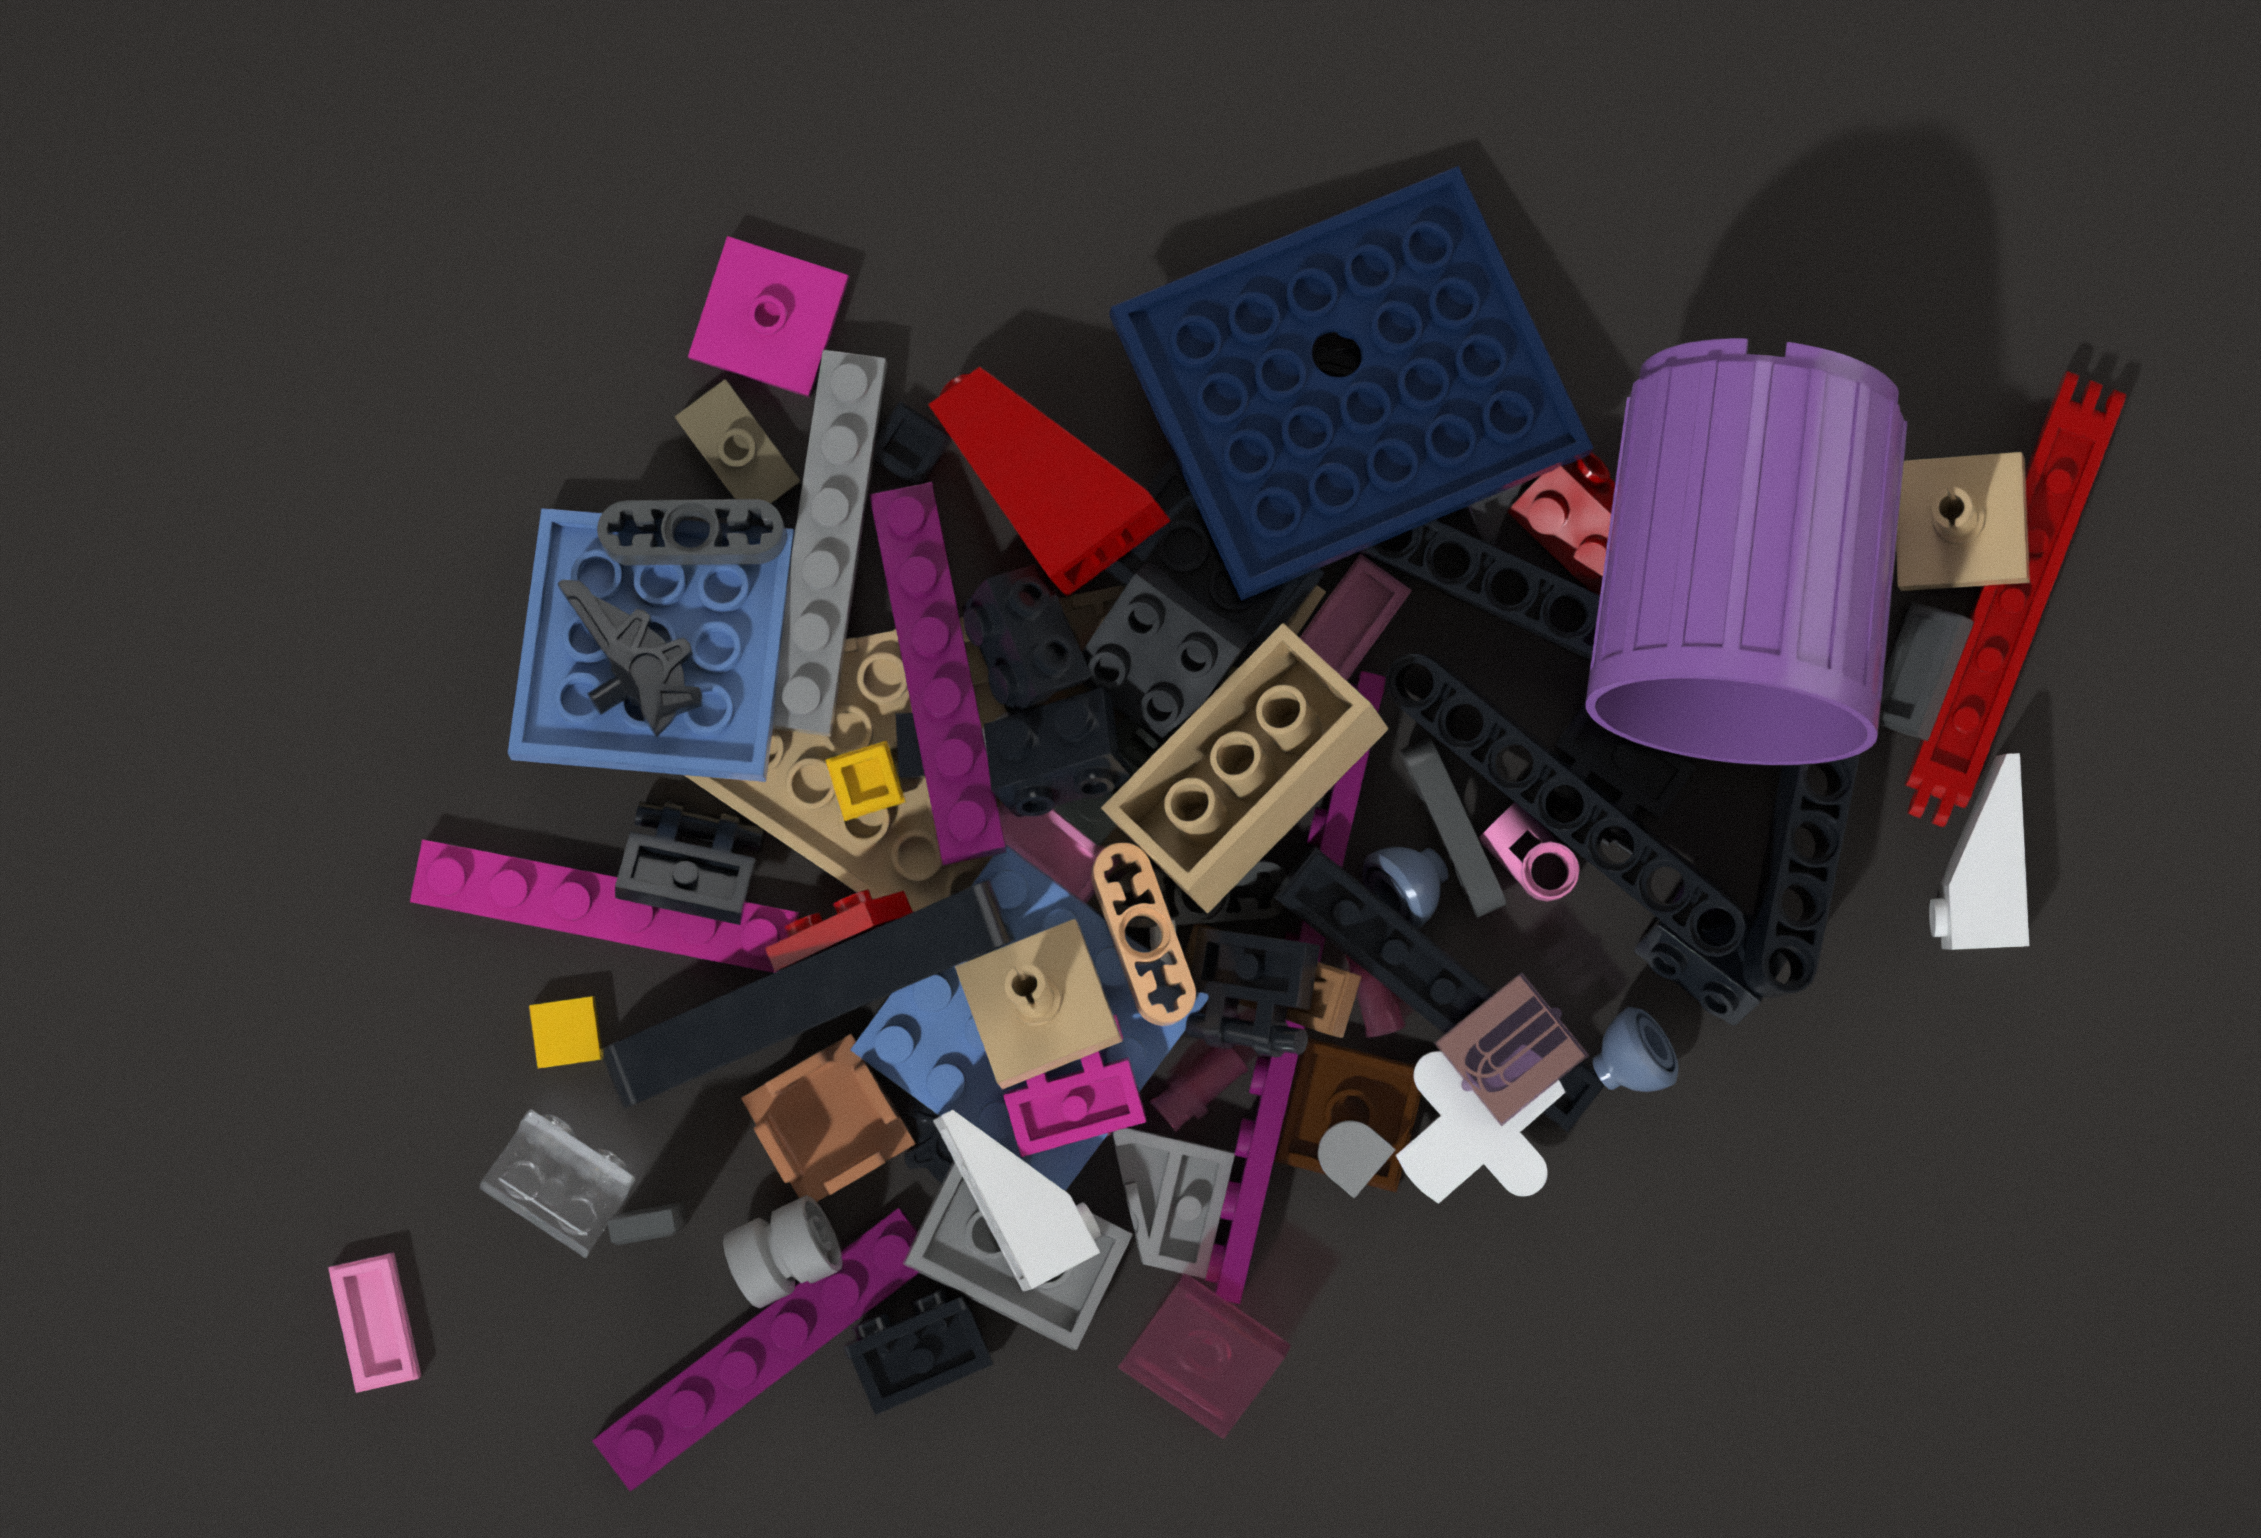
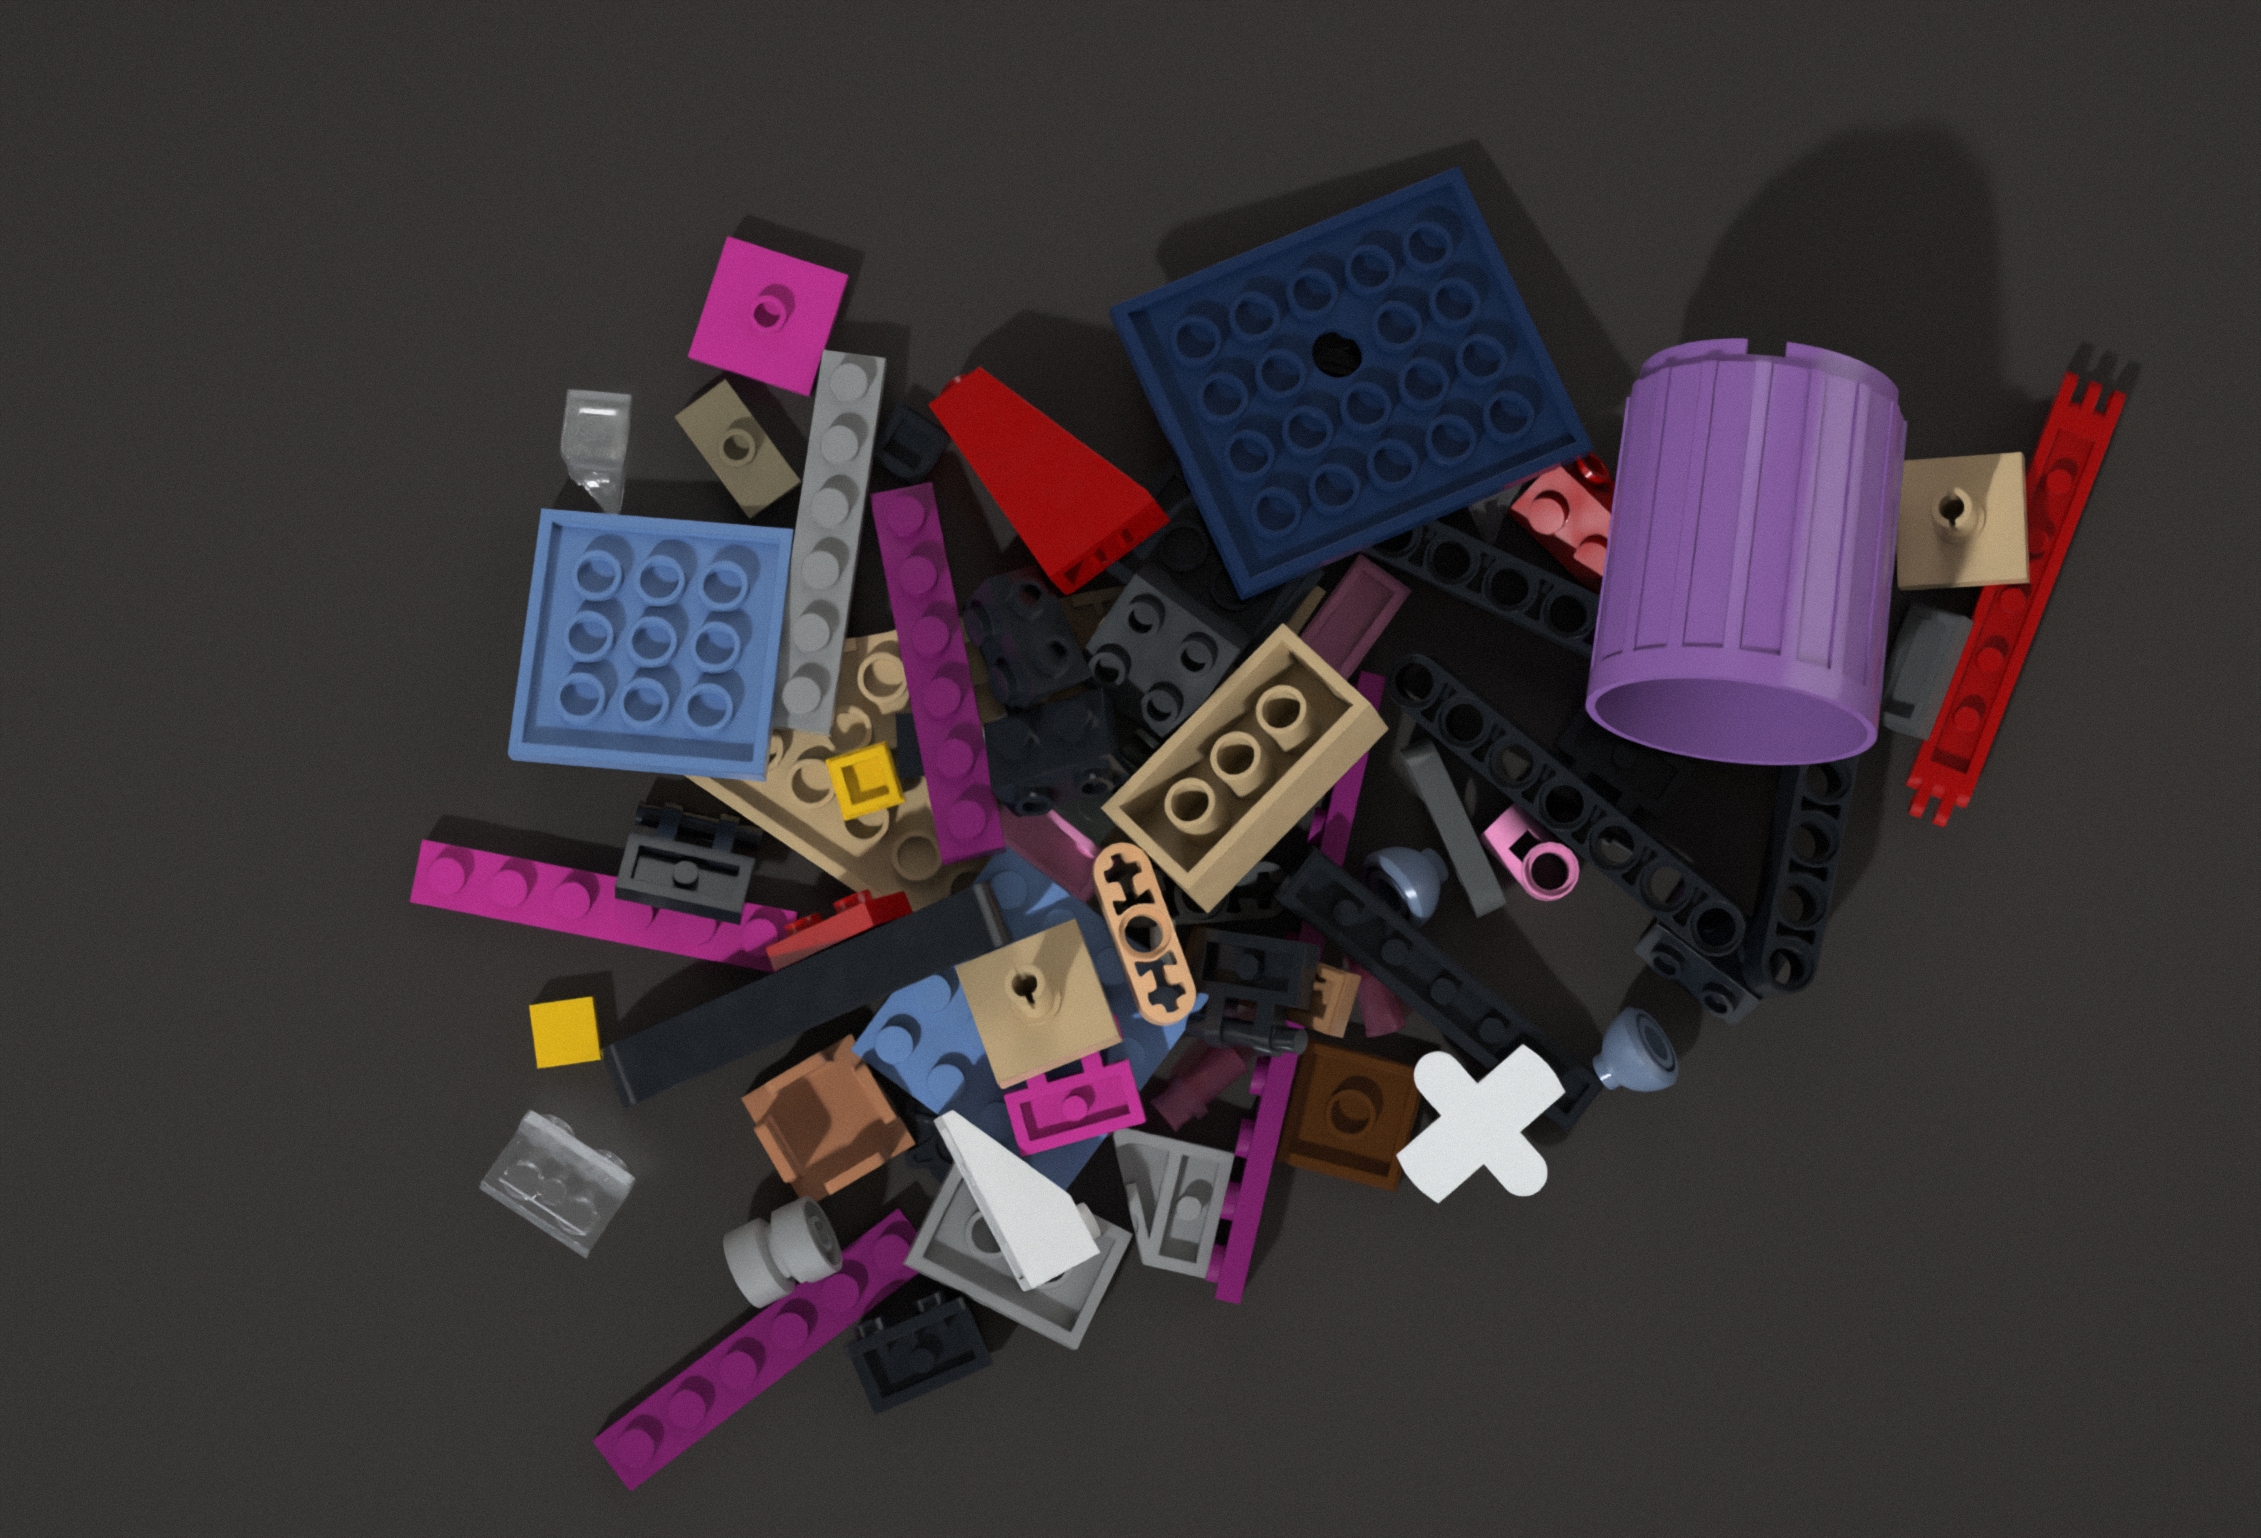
bright pink tile [328,1252,422,1393] -> none
black piece [557,580,703,737] -> none
dark grey beam [597,499,787,565] -> none
dark grey tile [607,1201,687,1246] -> none
clear pink tile [1118,1273,1292,1439] -> none
light grey tile [1318,1120,1396,1198] -> none
piece [1434,972,1589,1126] -> none
white slope [1929,753,2029,950] -> none
none -> clear slope [560,389,633,515]

